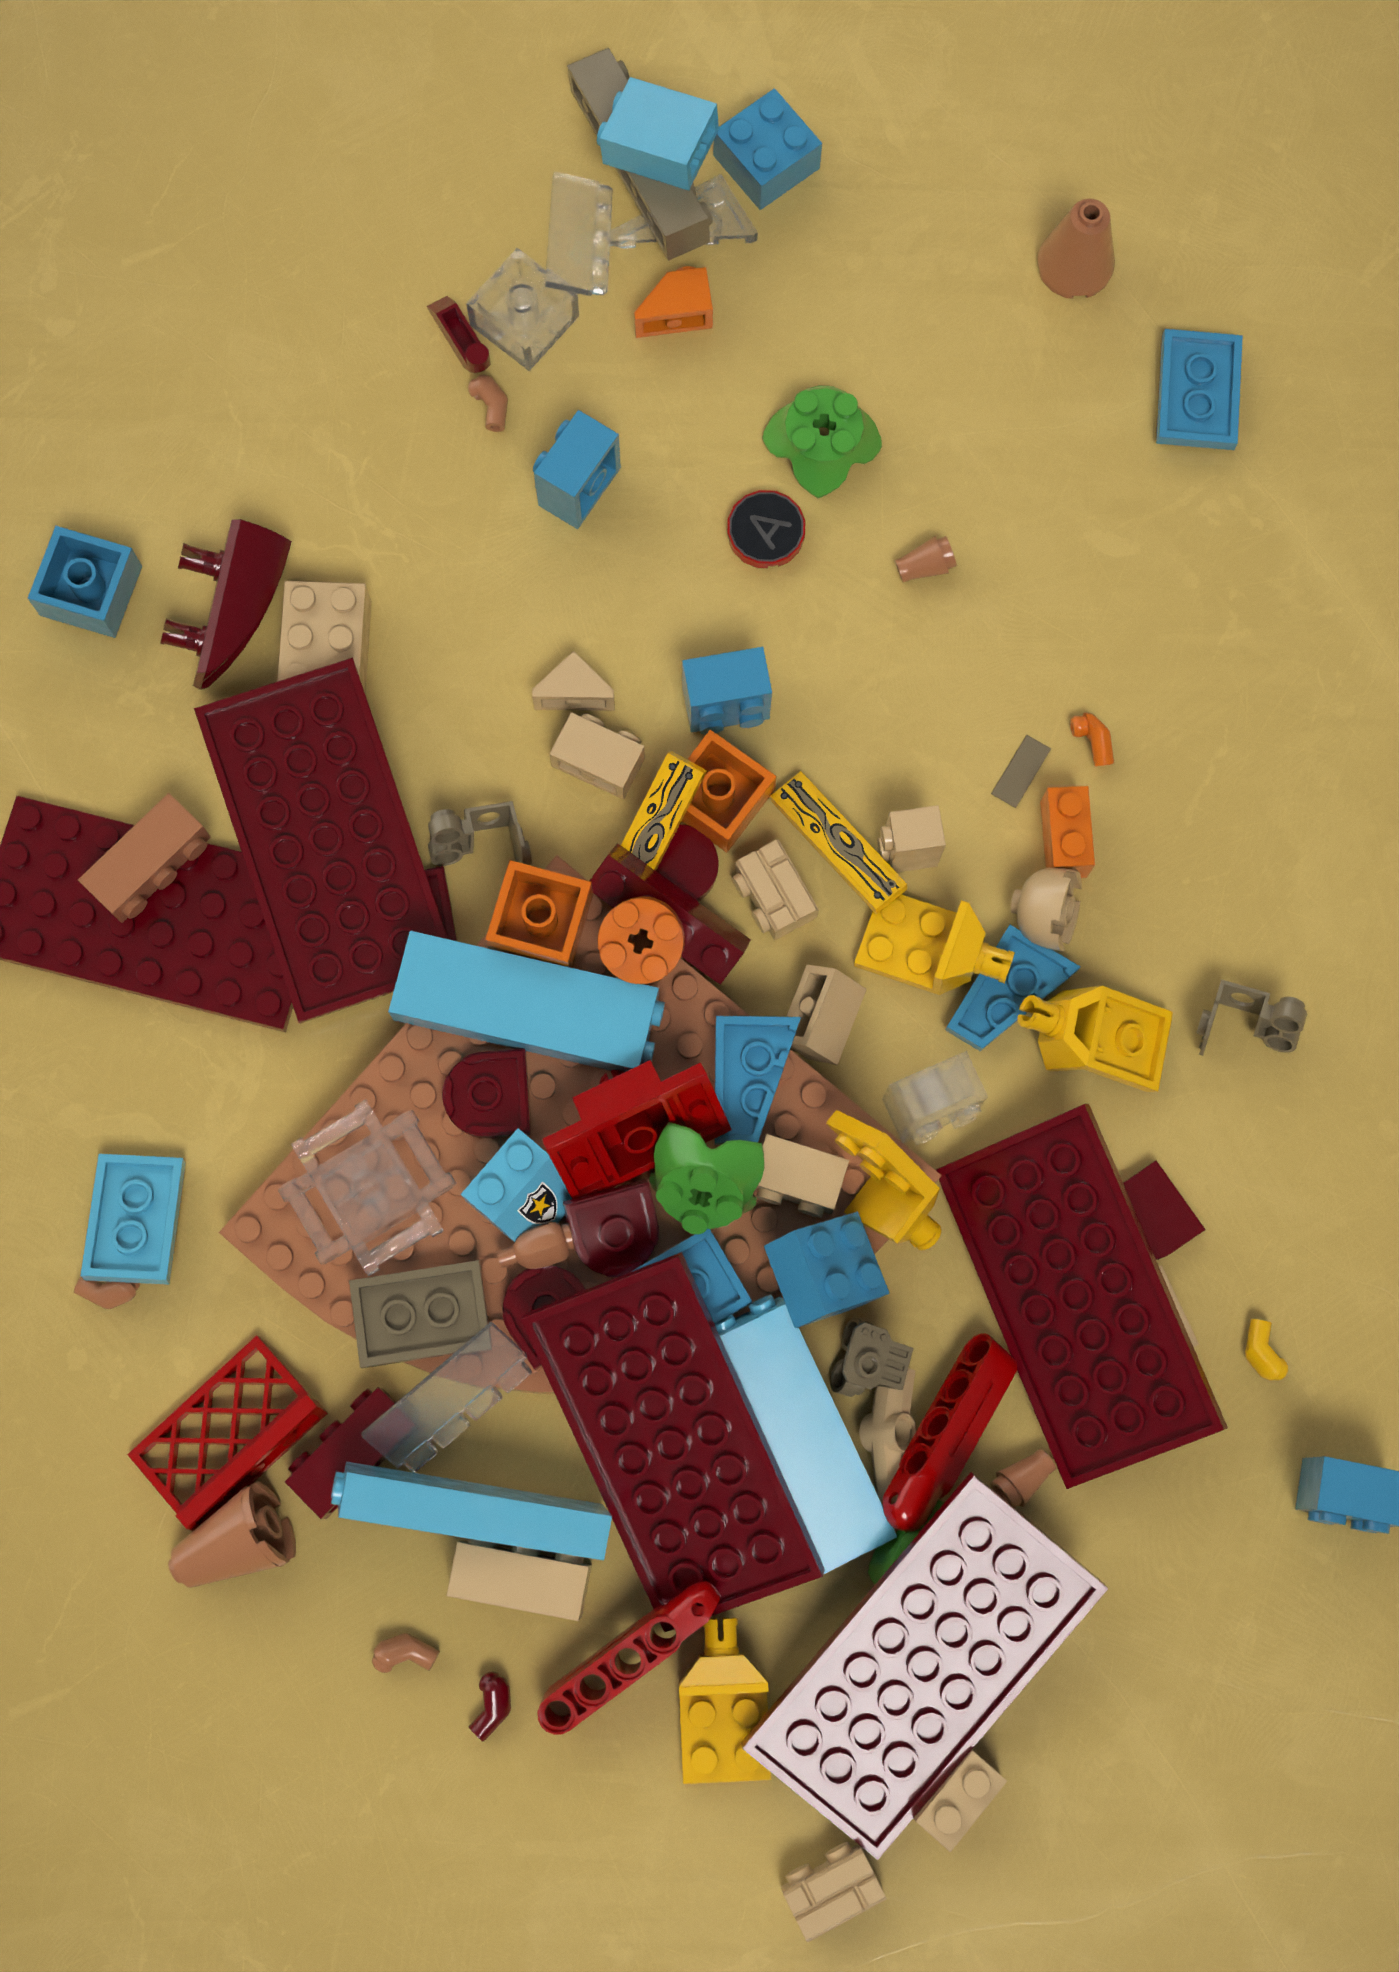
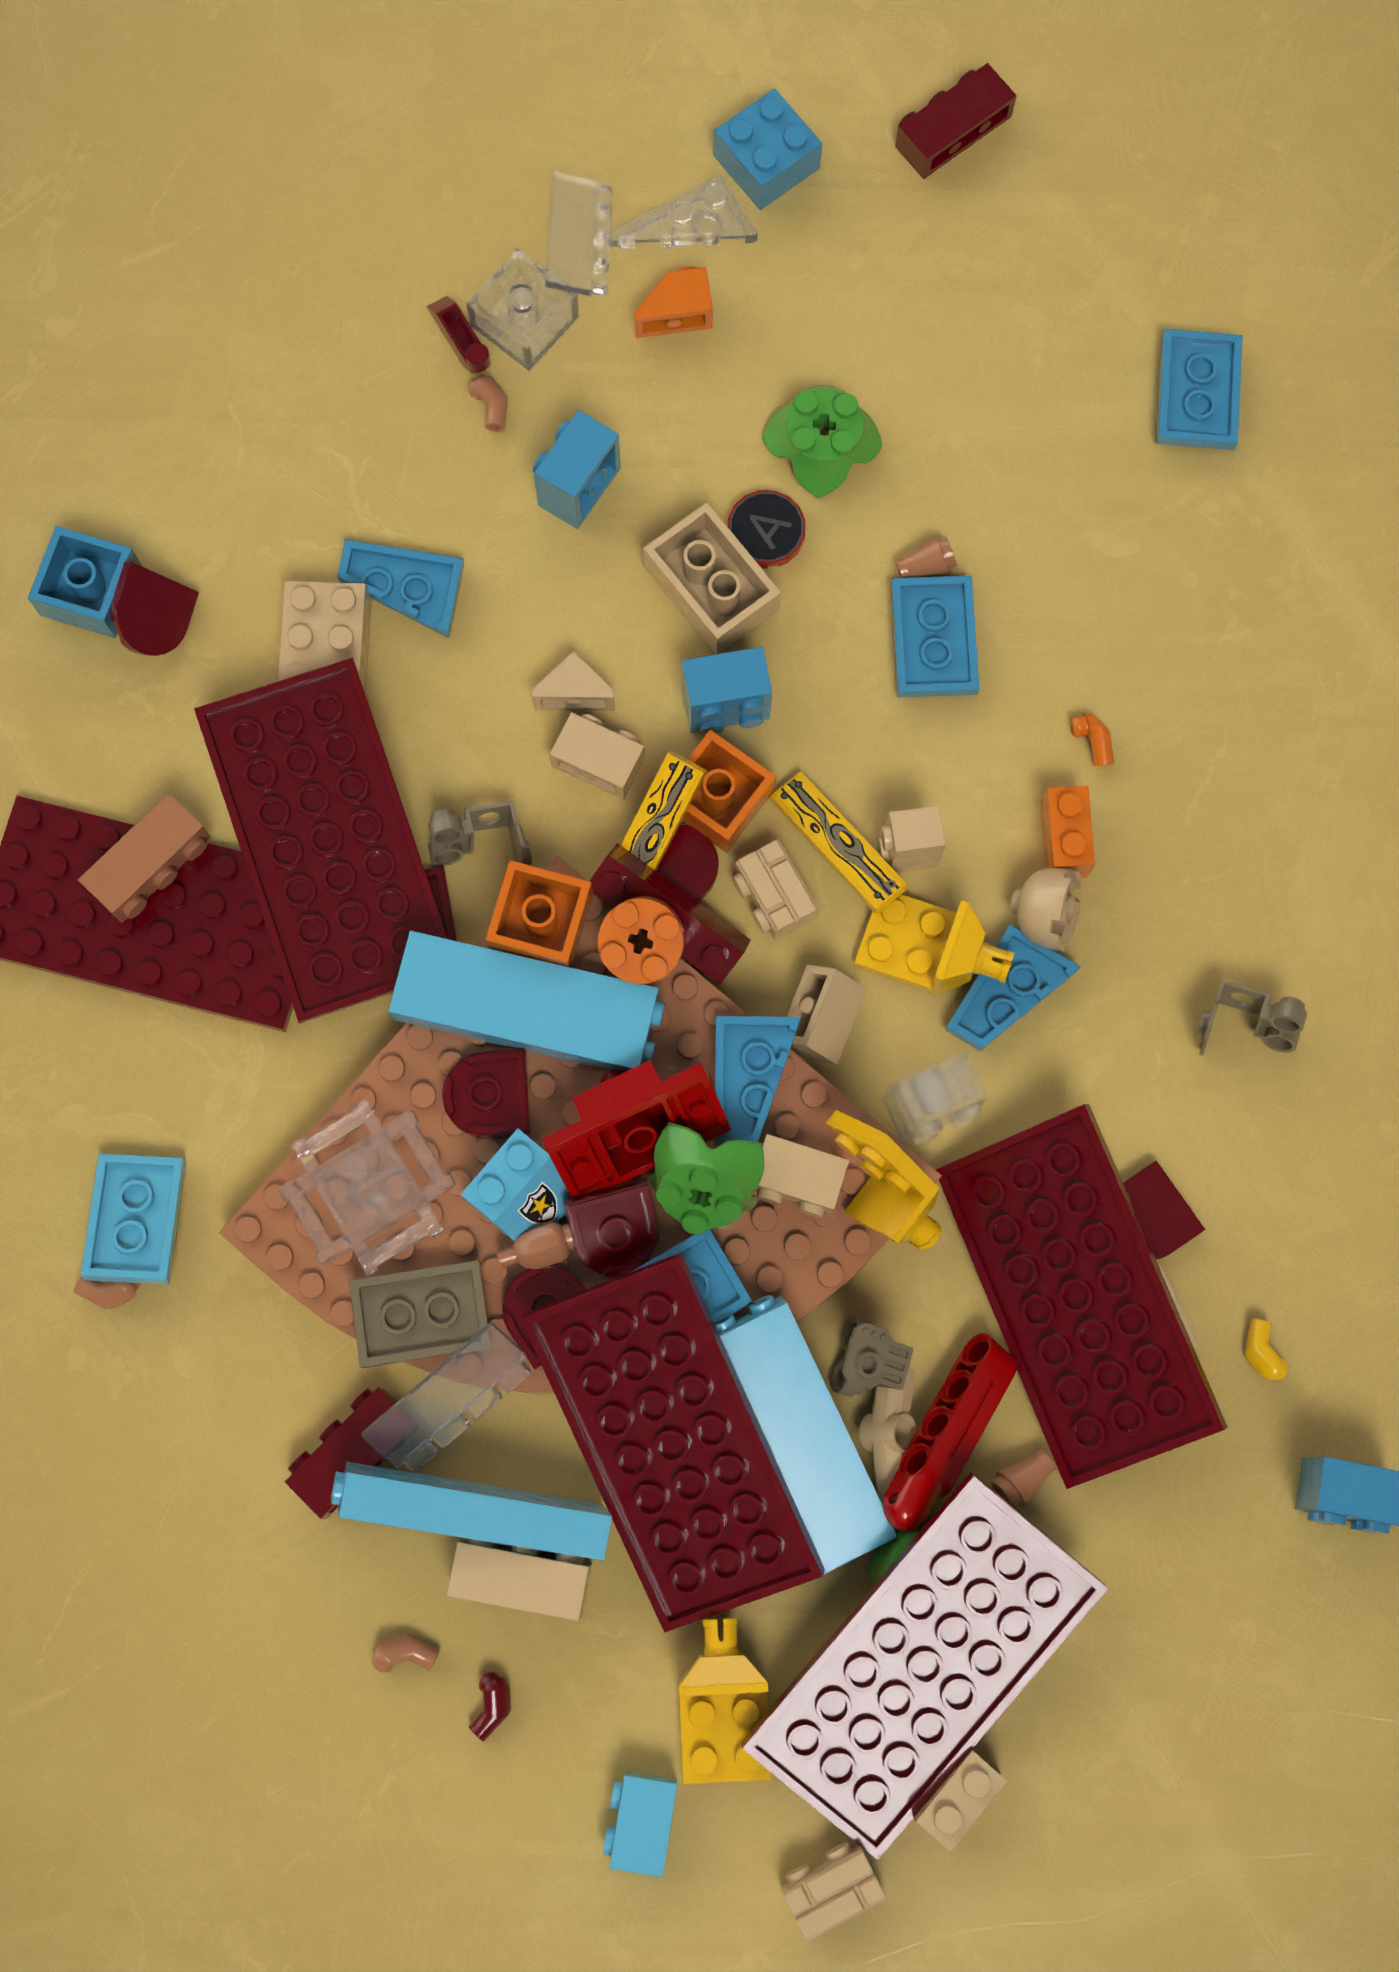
red fence [127,1335,328,1531] -> none
dark red piece [160,519,292,690] -> none
nougat cone [168,1482,296,1588] -> none
red piece [537,1581,721,1735] -> none
dark tan brick [567,48,713,261] -> none
medium azure brick [597,77,719,191] -> none
dark azure brick [764,1212,890,1329] -> none
dark tan sticker [991,735,1051,808] -> none
yellow plate [1017,985,1173,1092] -> none
nougat cone [1038,198,1115,299] -> none
none -> dark red tile [110,562,199,656]
none -> dark azure wing [338,539,464,638]
none -> medium azure brick [603,1771,677,1877]
none -> tan brick [643,502,781,655]
none -> dark azure plate [891,576,979,697]
none -> dark red brick [895,63,1017,180]

